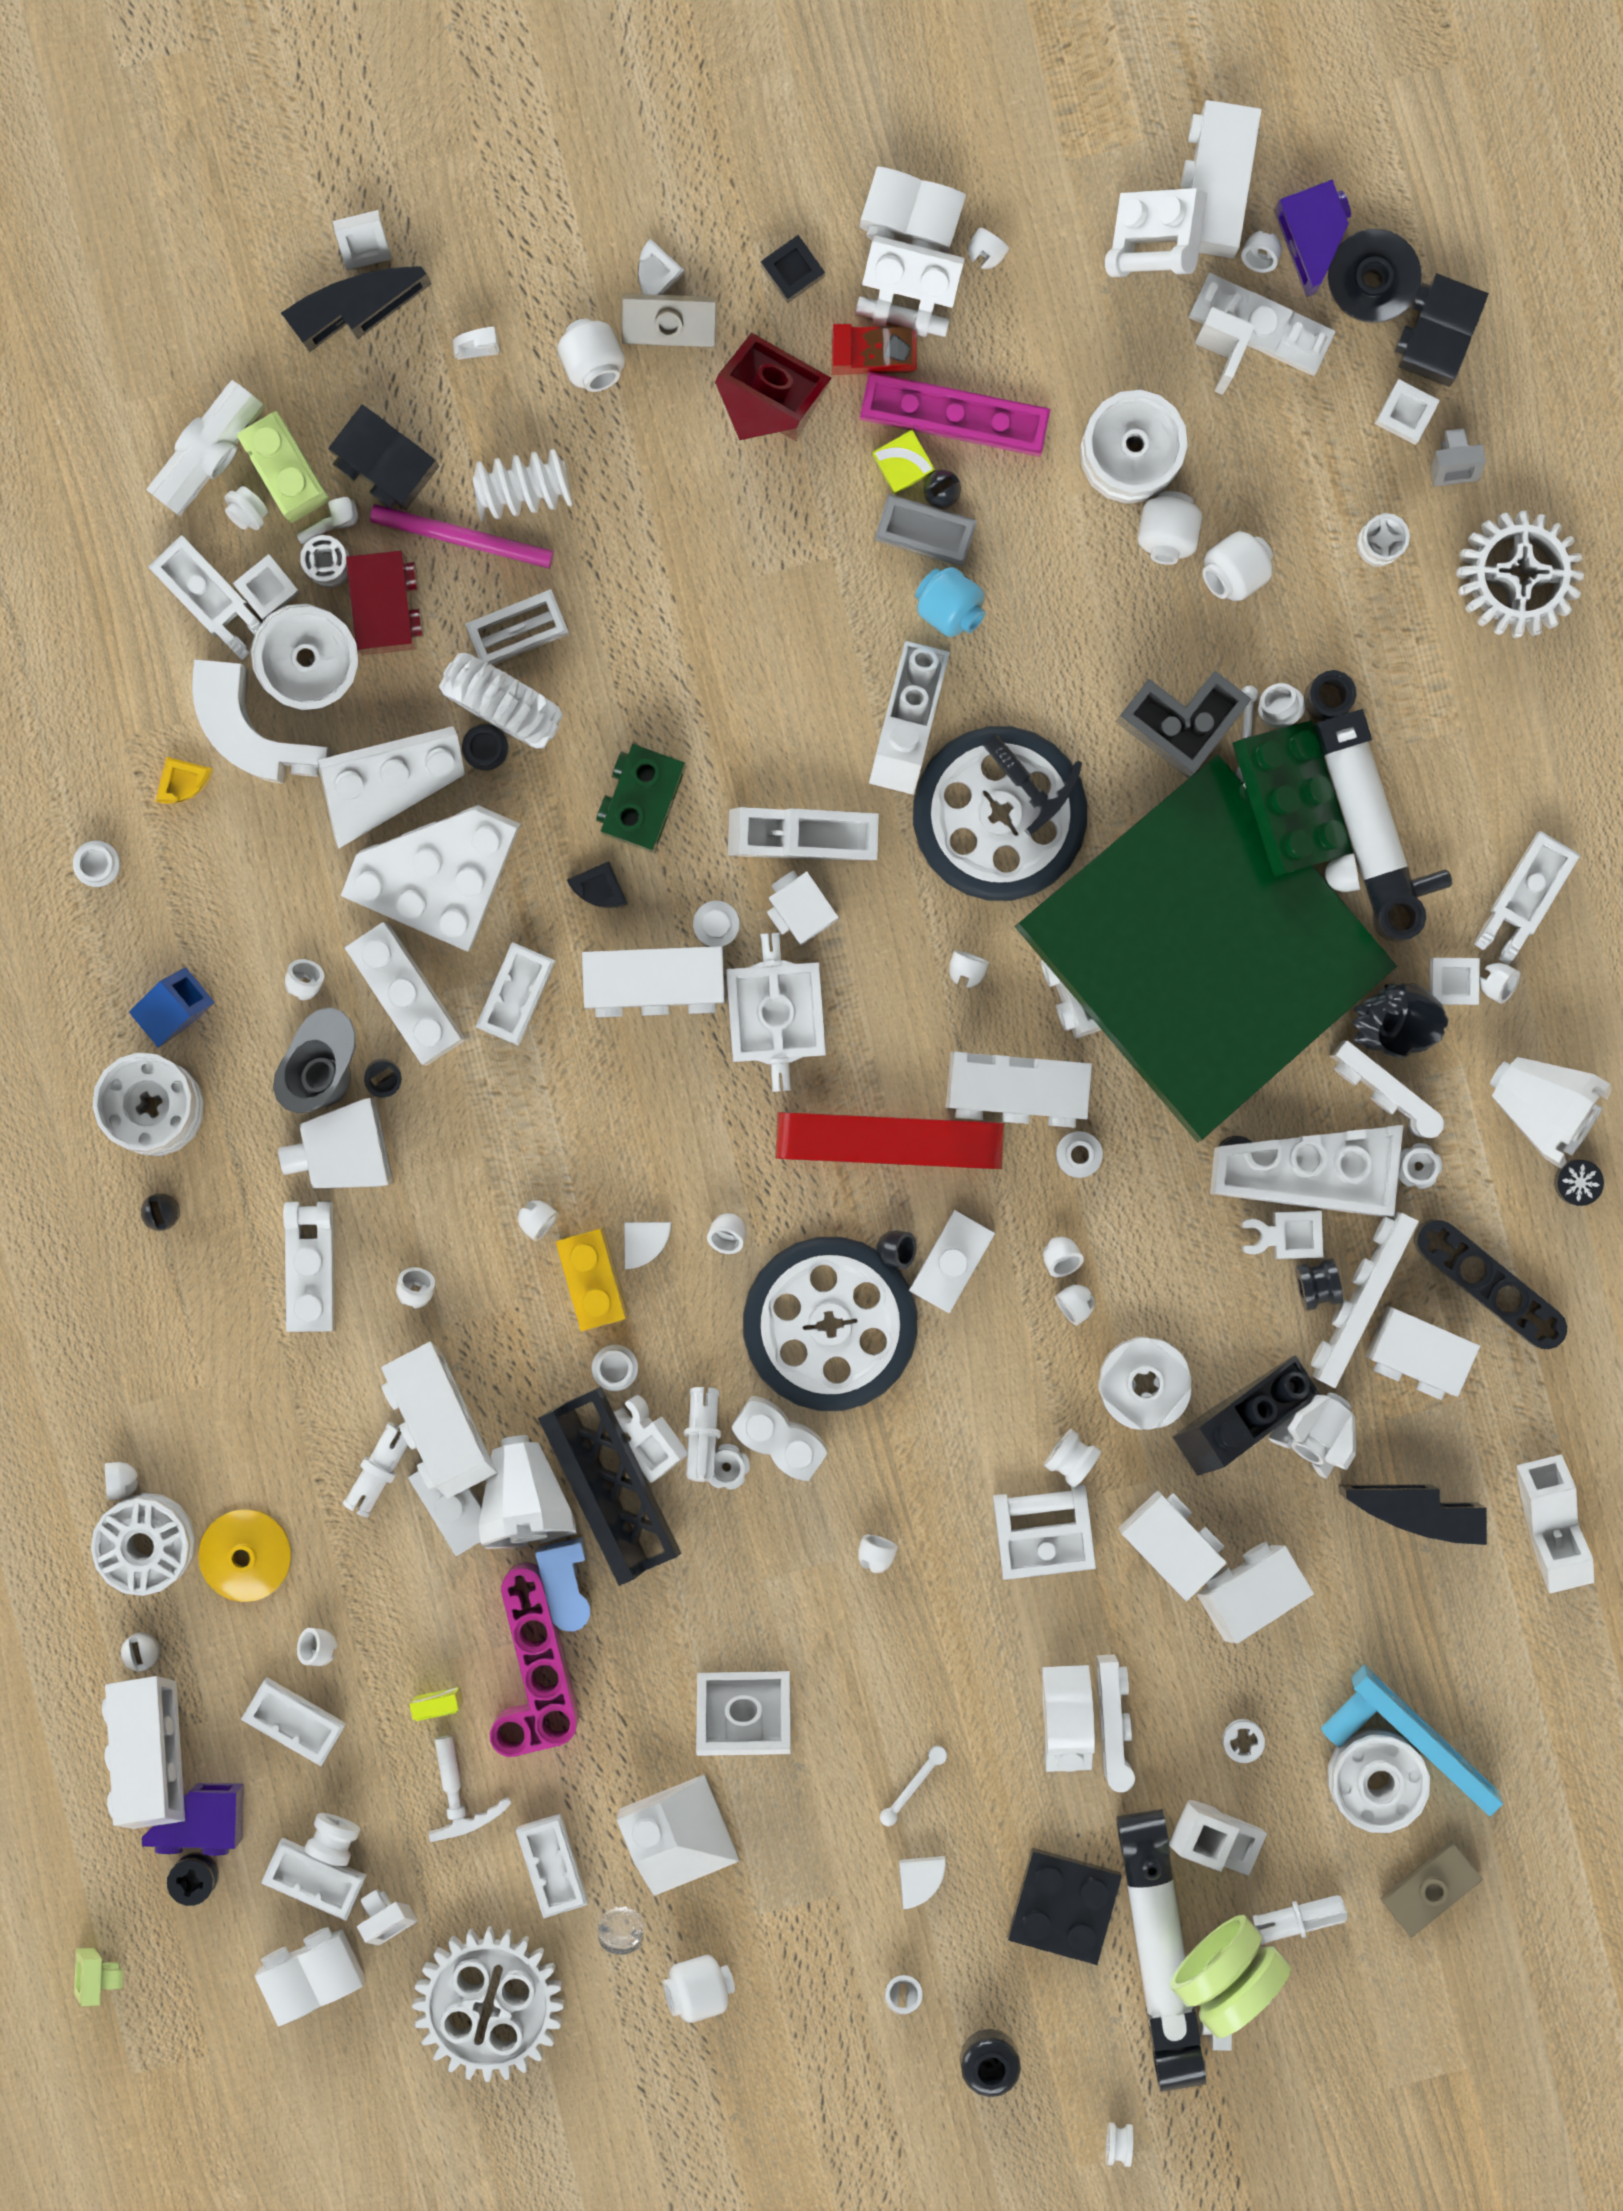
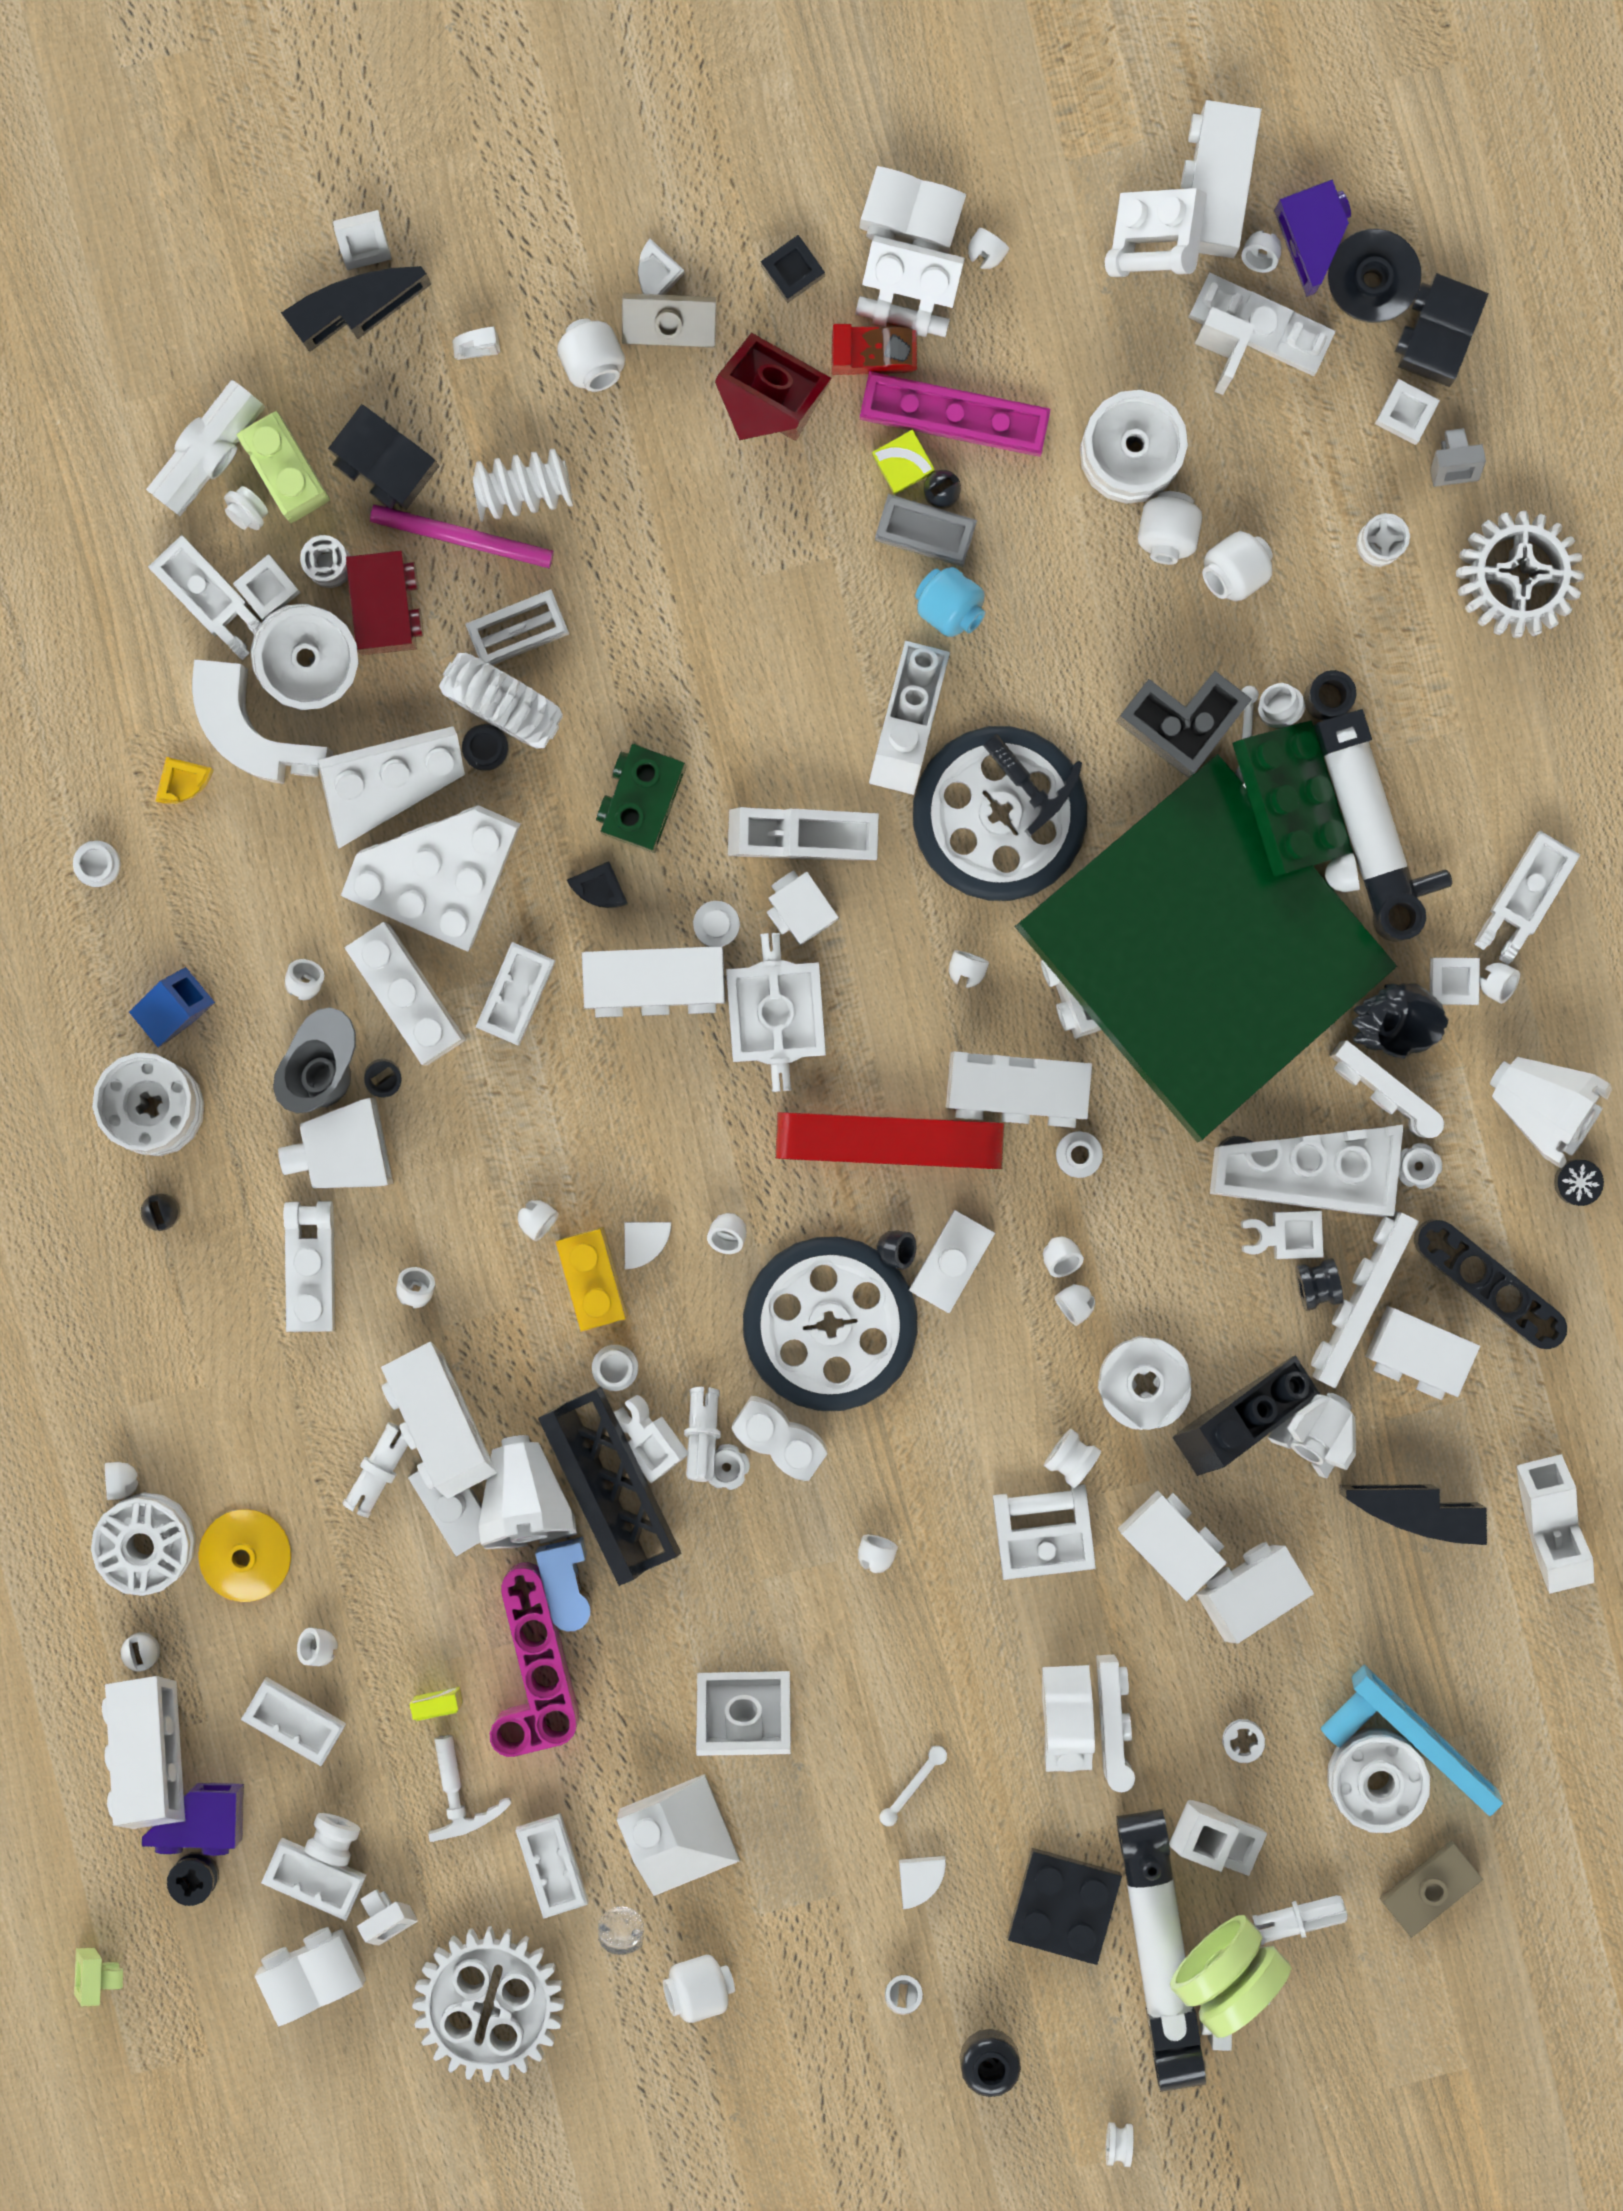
white hand [296,497,358,544] -> none

